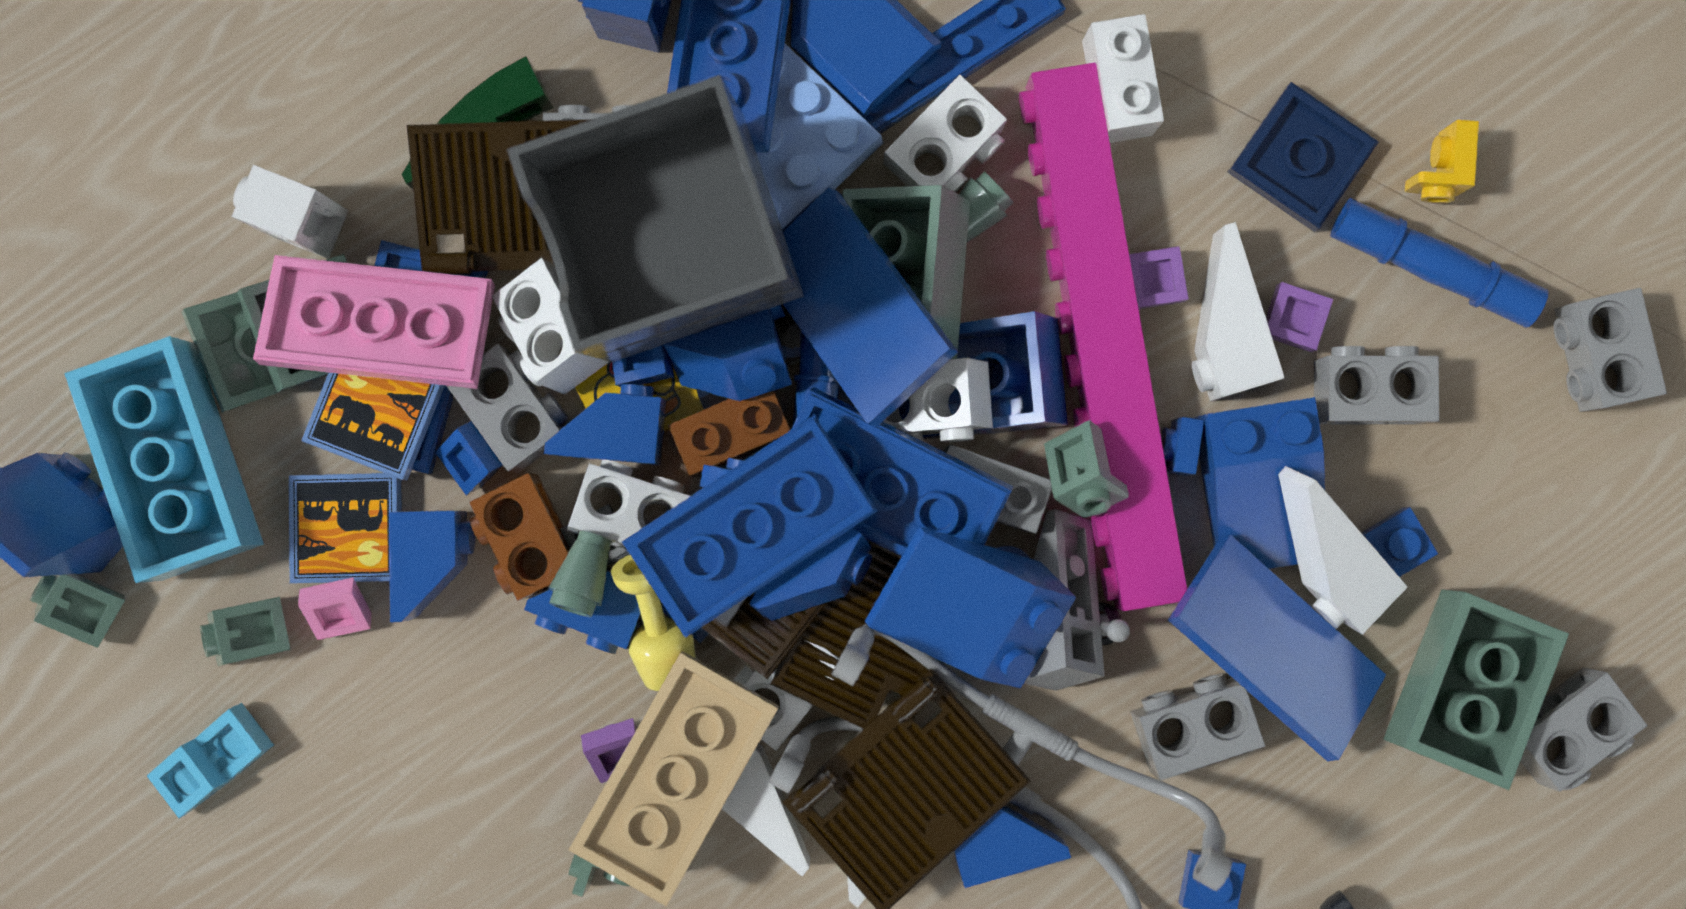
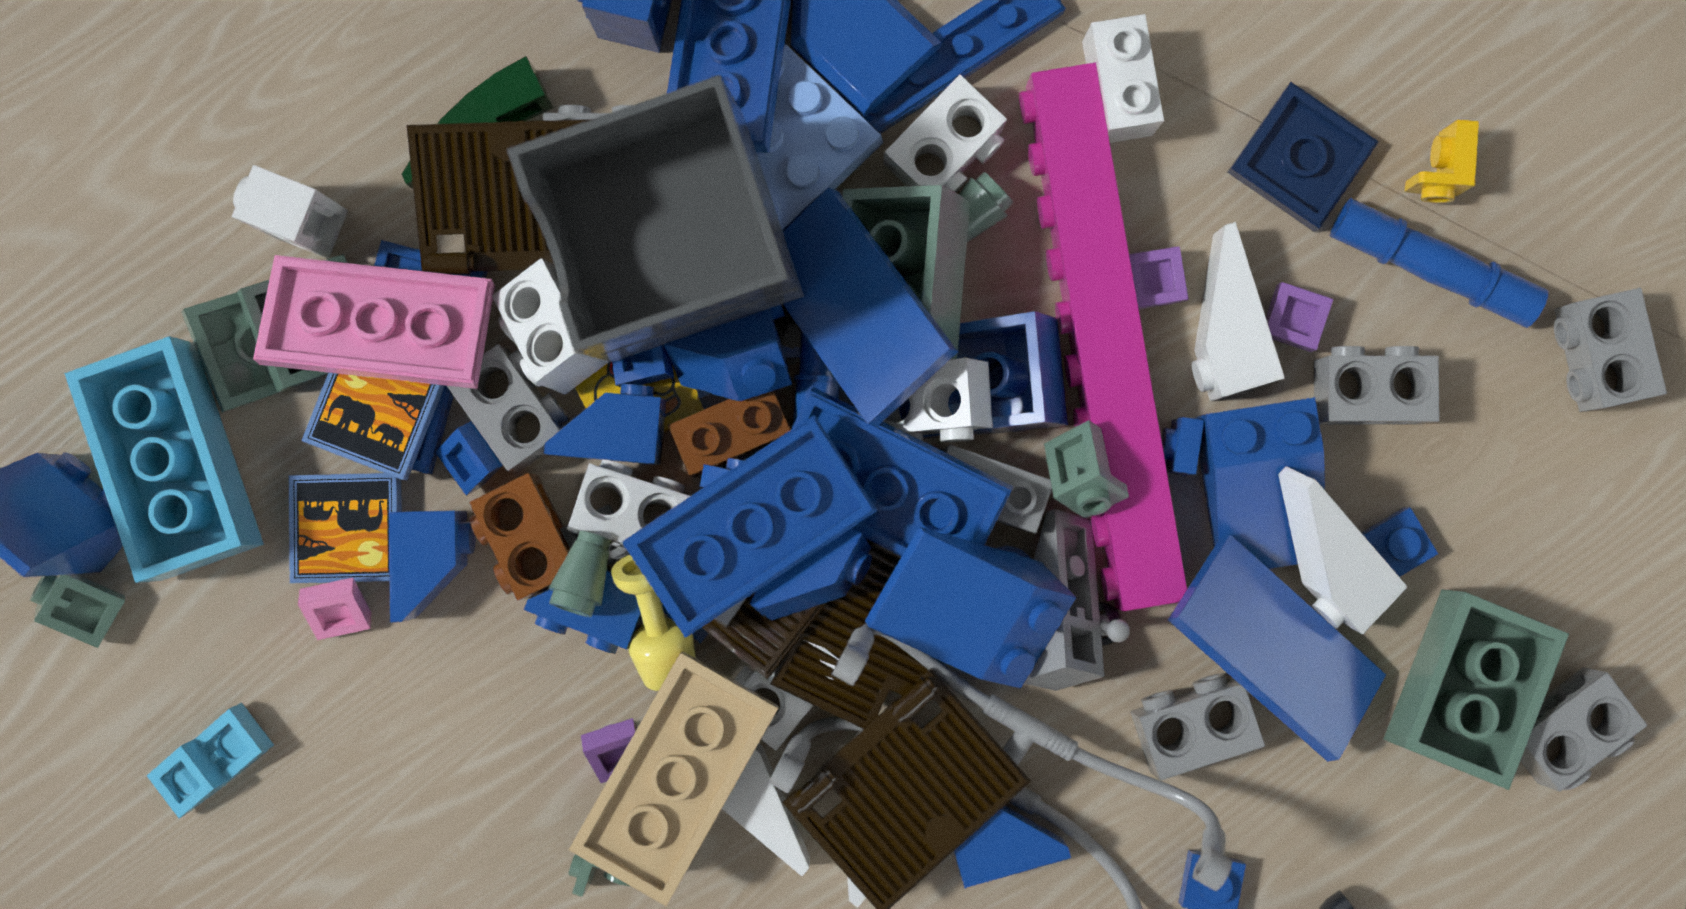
sand green bracket [200,597,291,666] -> none

